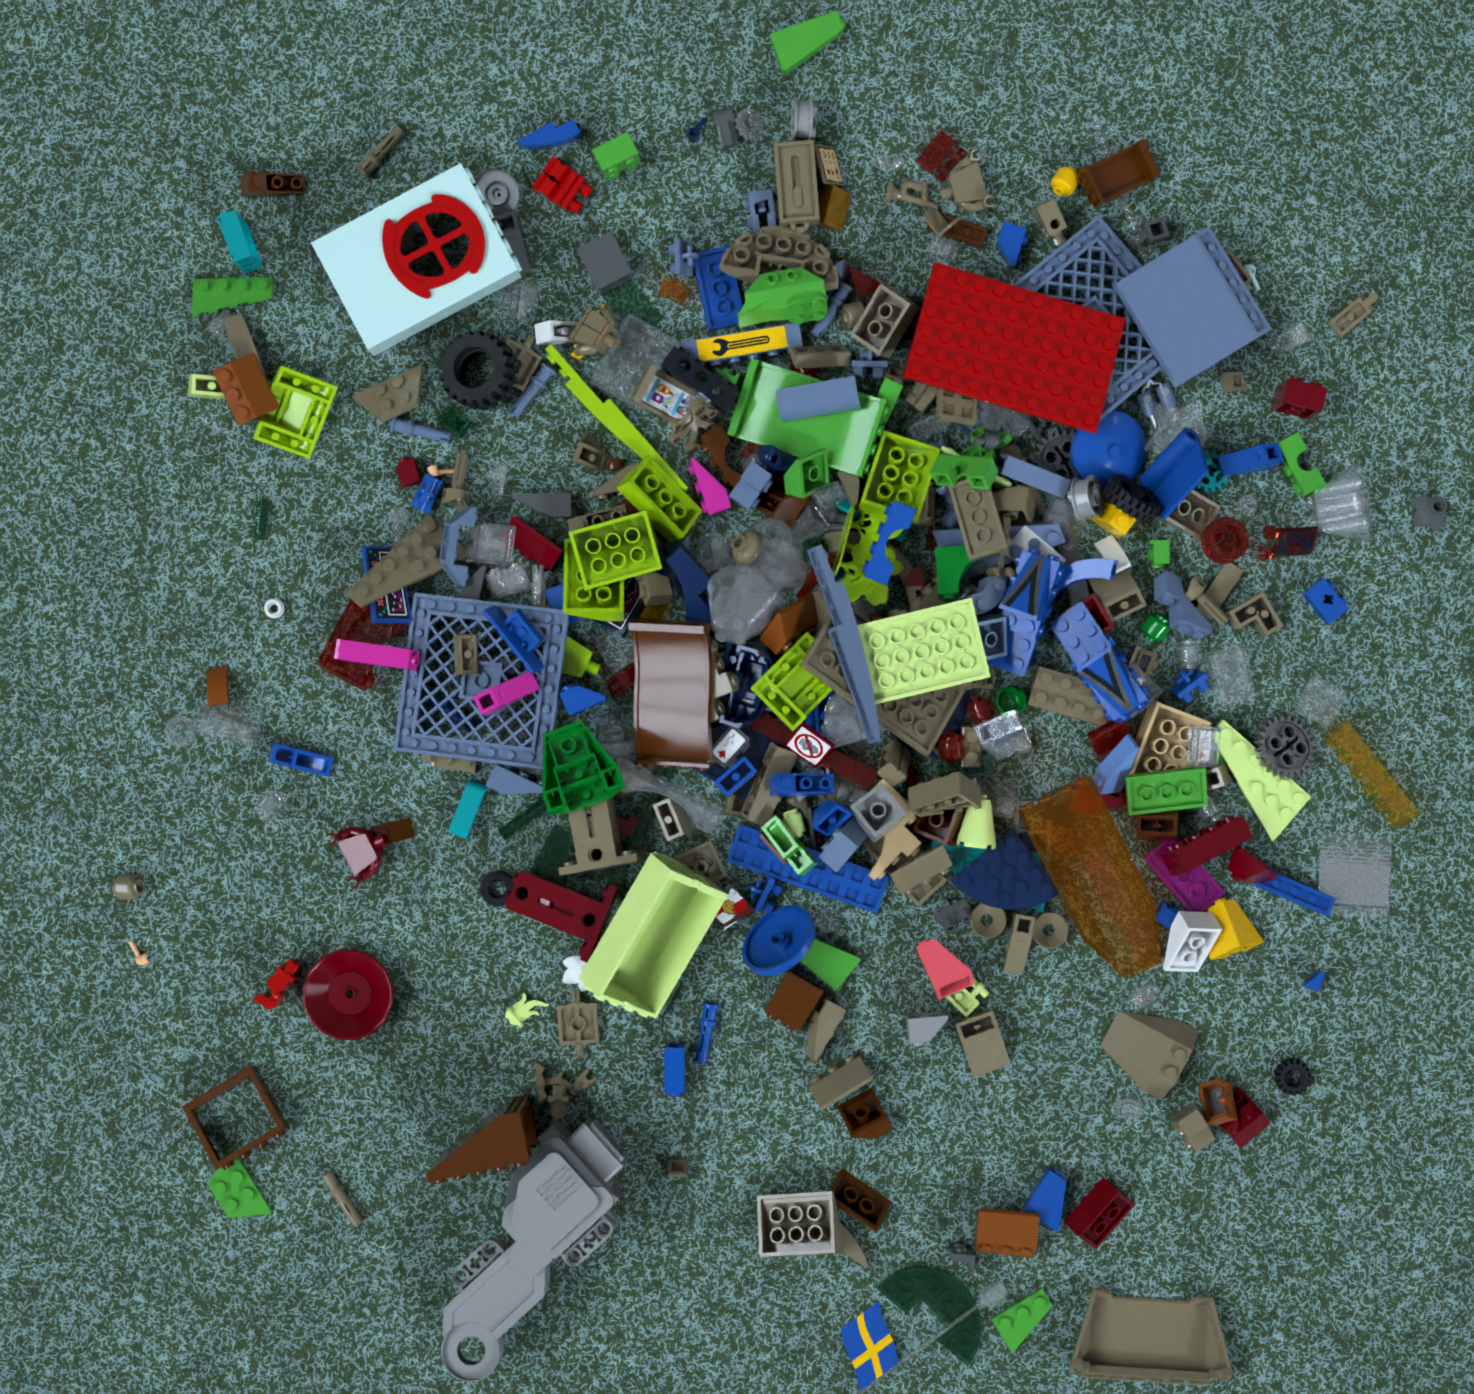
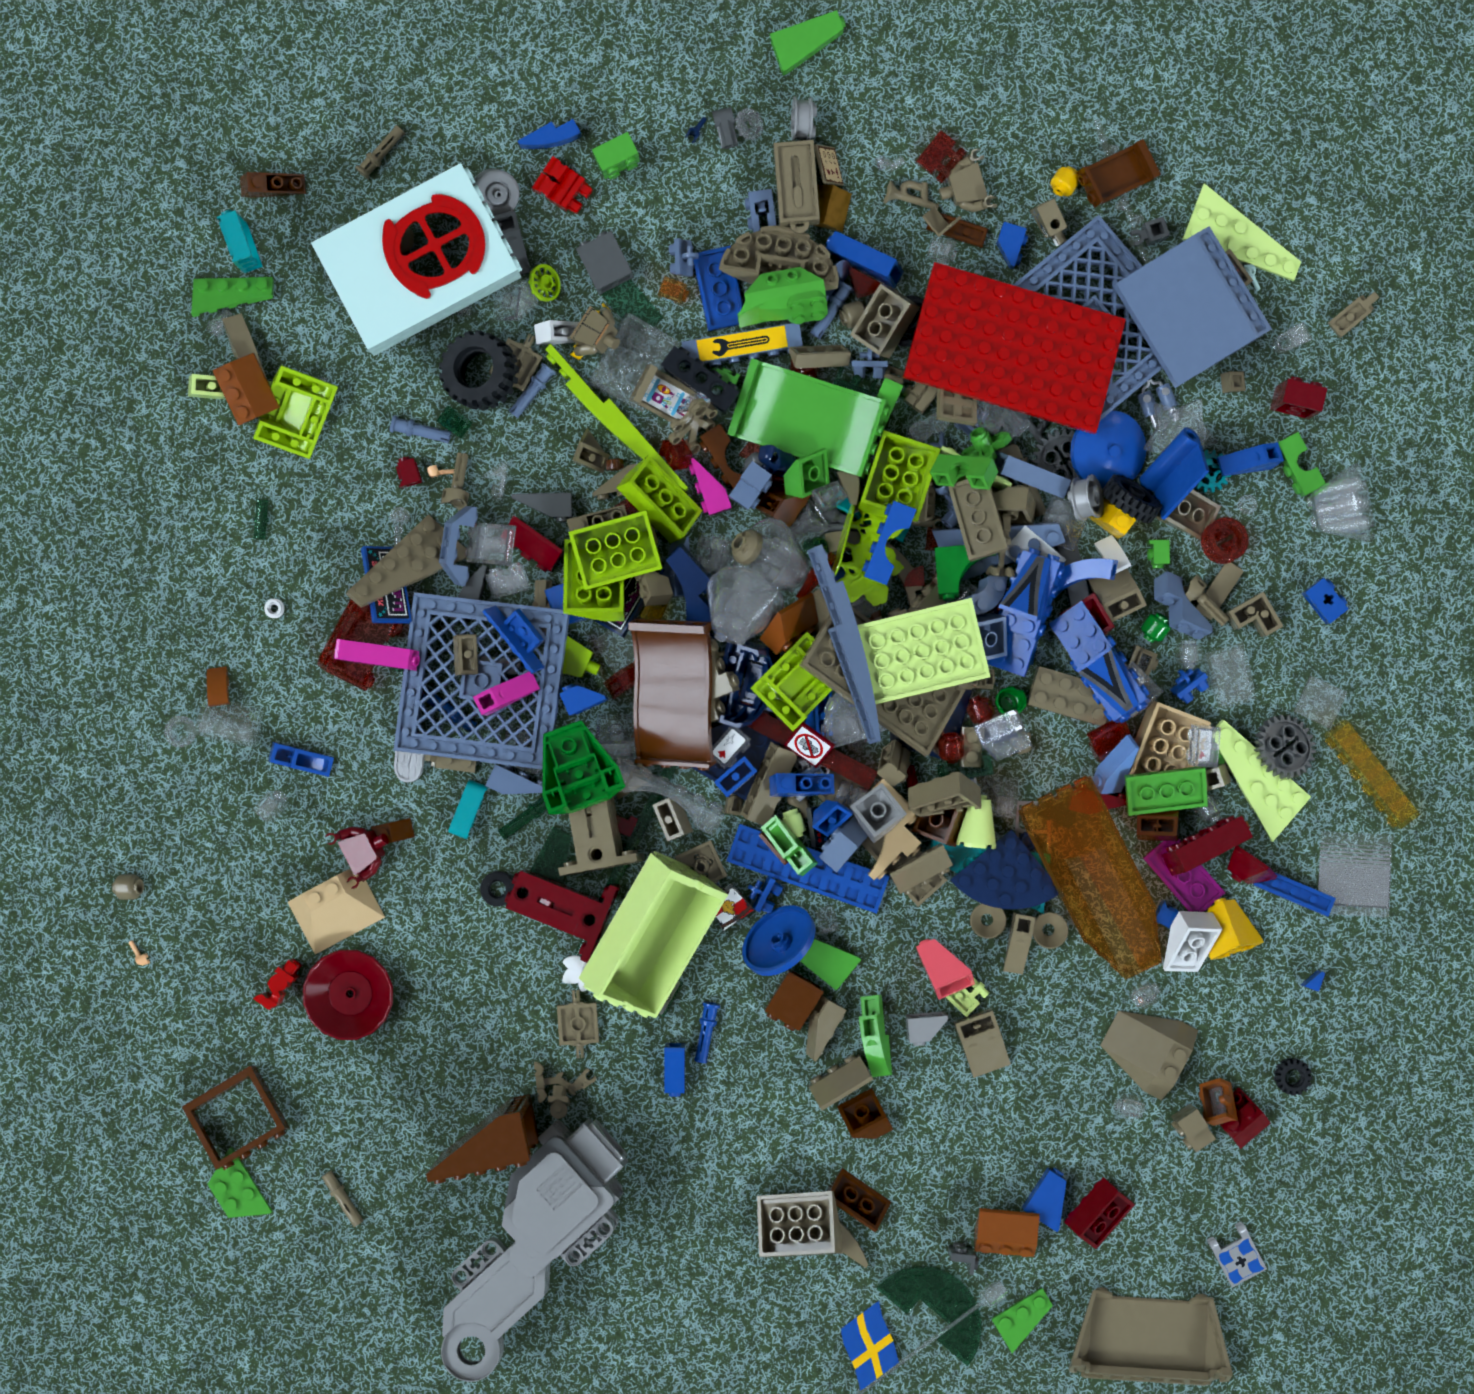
dark tan wing [352,364,424,422] -> none
blue hips [411,474,444,514] -> none
yellowish green piece [505,993,549,1028] -> none
clear pin [530,565,546,605] -> none
dark tan slope [668,1159,688,1177] -> none
sand blue brick [775,375,861,423] -> none
dark grey hips [933,897,973,932] -> none
dark grey cylinder [973,433,1001,449] -> none
clear red flag [1257,525,1319,561] -> none
dark grey plate [1410,495,1448,532] -> none
none -> tan slope [288,868,385,954]
none -> light grey window [394,732,424,783]
none -> lime wheel [528,264,561,302]
none -> clear red window [659,438,693,470]
none -> blue slope [826,231,904,289]
none -> bright green slope [859,995,892,1077]
none -> yellowish green wing [1182,183,1301,281]
none -> light grey flag [1207,1222,1267,1288]

